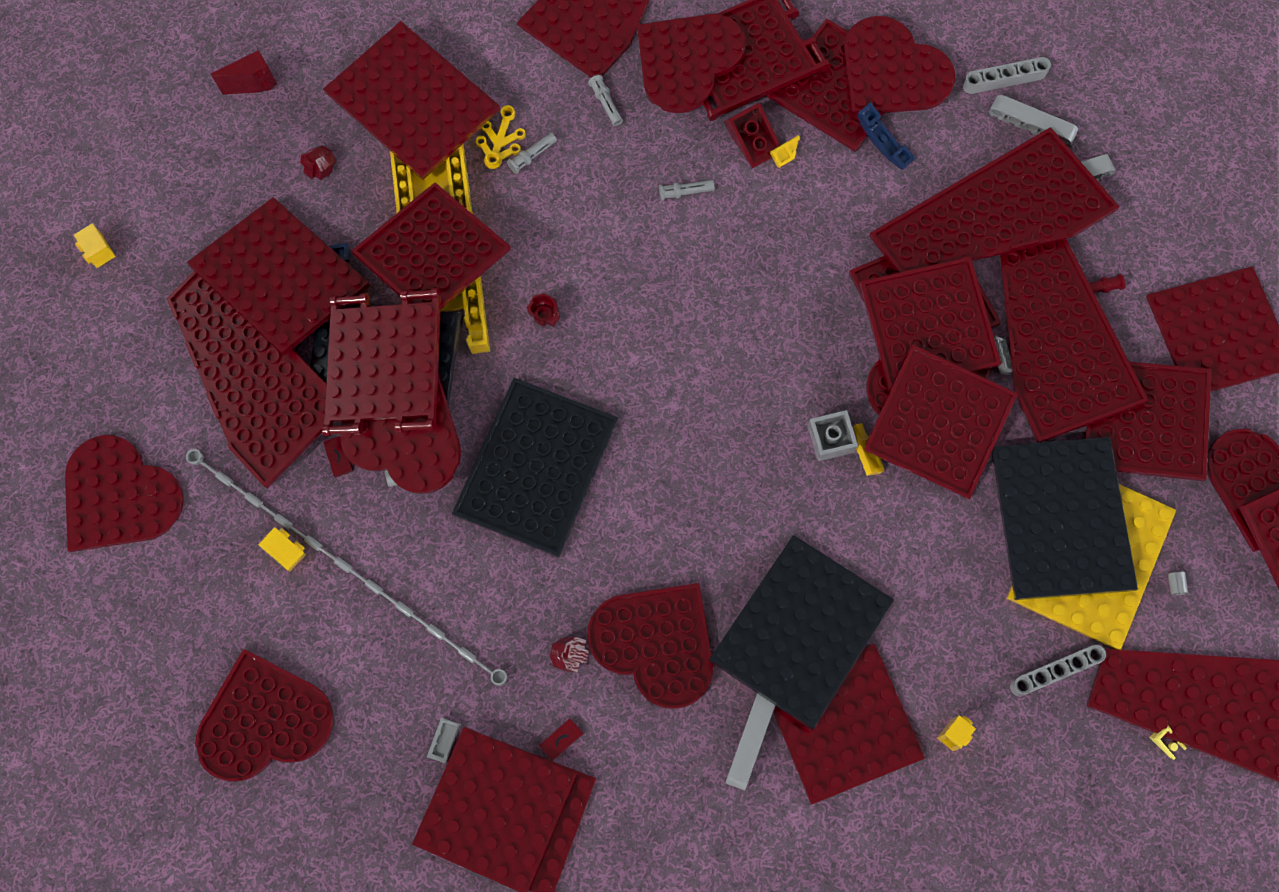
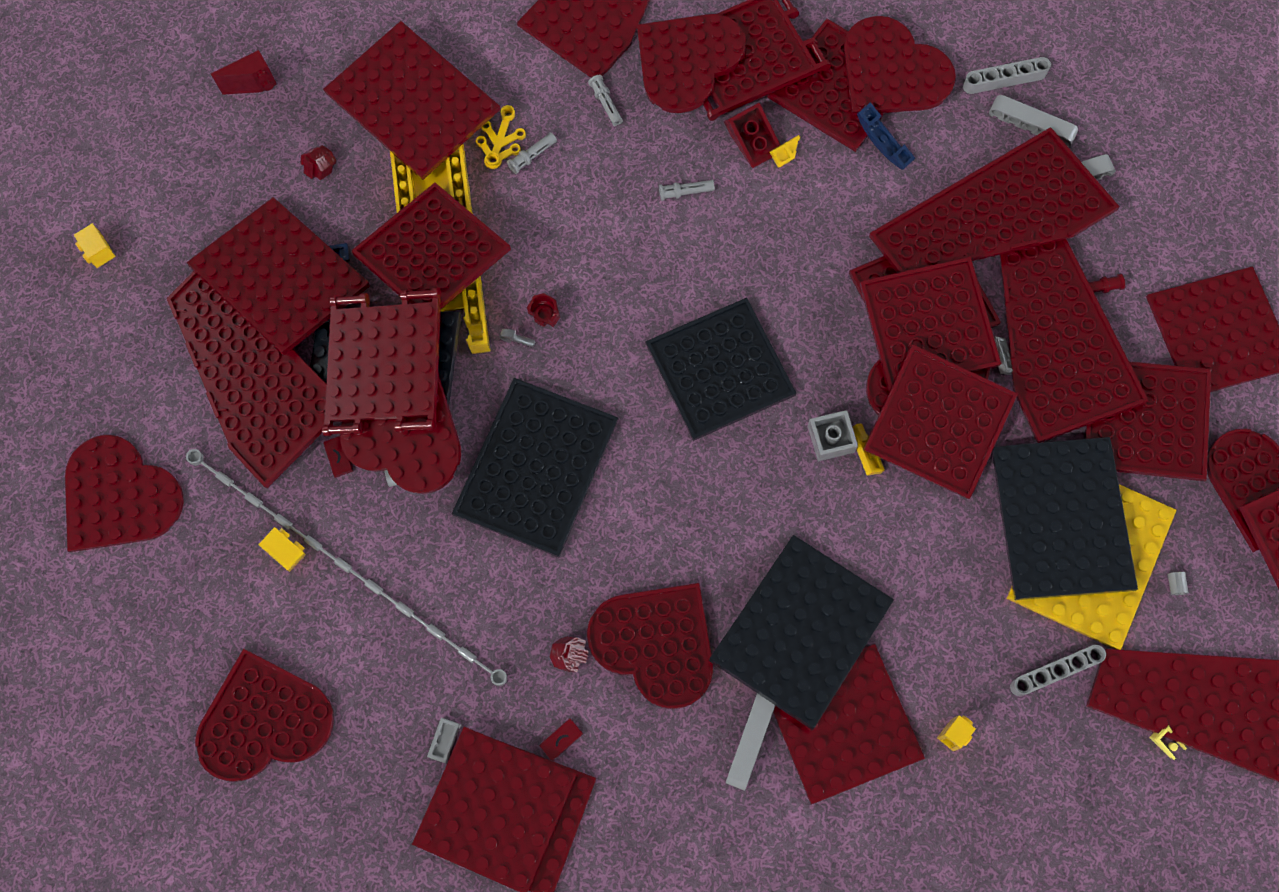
none -> flat silver bar [499,329,535,347]
none -> black plate [645,297,797,441]

